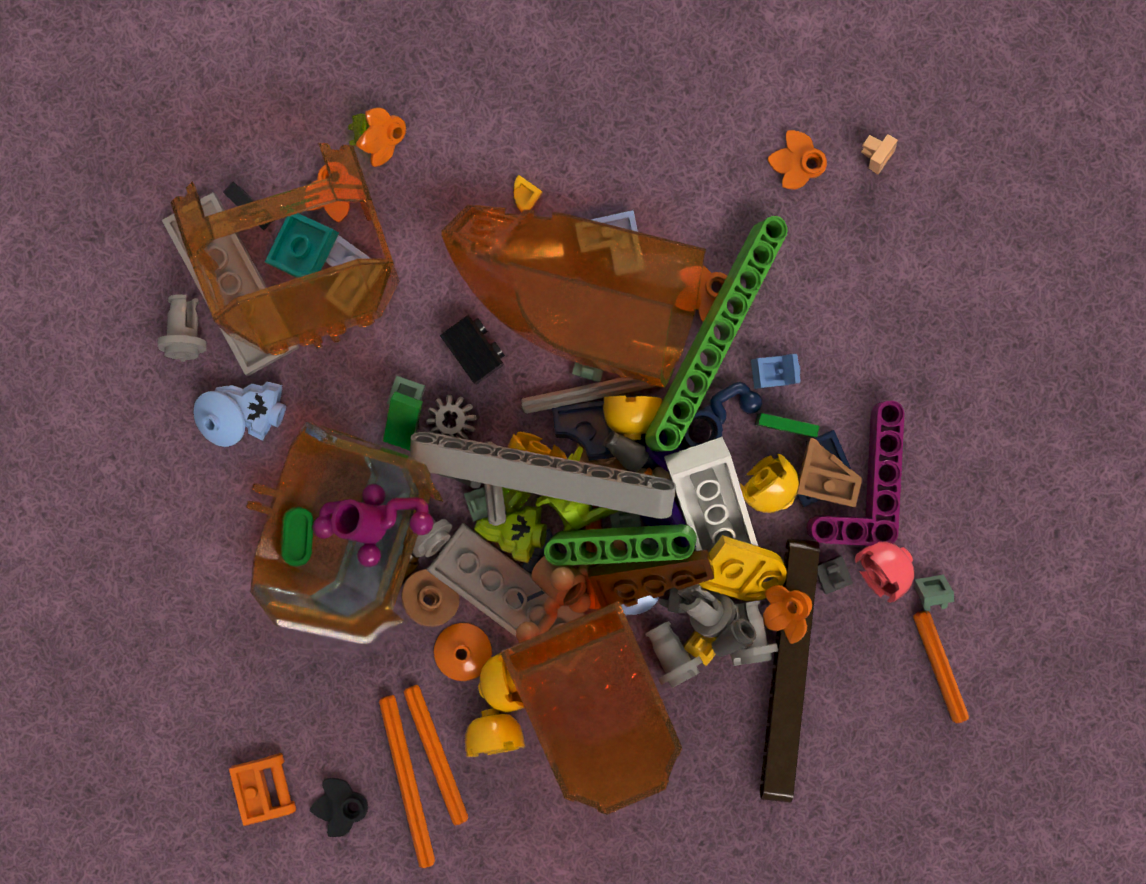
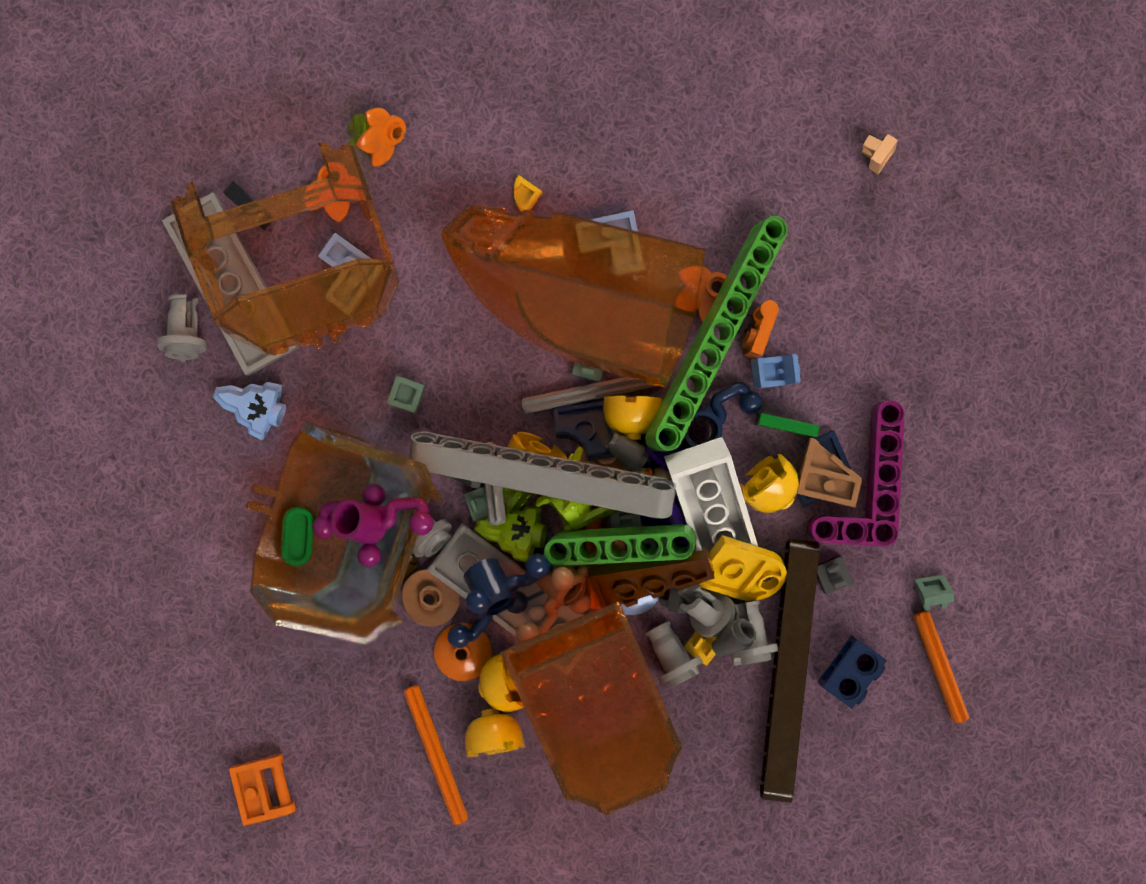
light blue dish [194,391,245,447] -> none
teal tile [265,210,339,286] -> none
black plate [310,778,368,837] -> none
orange axle [379,695,435,868] -> none
green tile [383,392,423,451] -> none
light grey gear [426,395,477,440] -> none
black brick [440,315,505,385] -> none
orange plate [763,585,812,644] -> none
orange plate [767,130,827,190] -> none
coral cylinder [855,541,914,603] -> none
none -> dark blue wheel [448,554,553,648]
none -> orange plate [741,300,779,359]
none -> dark blue brick [818,635,887,709]

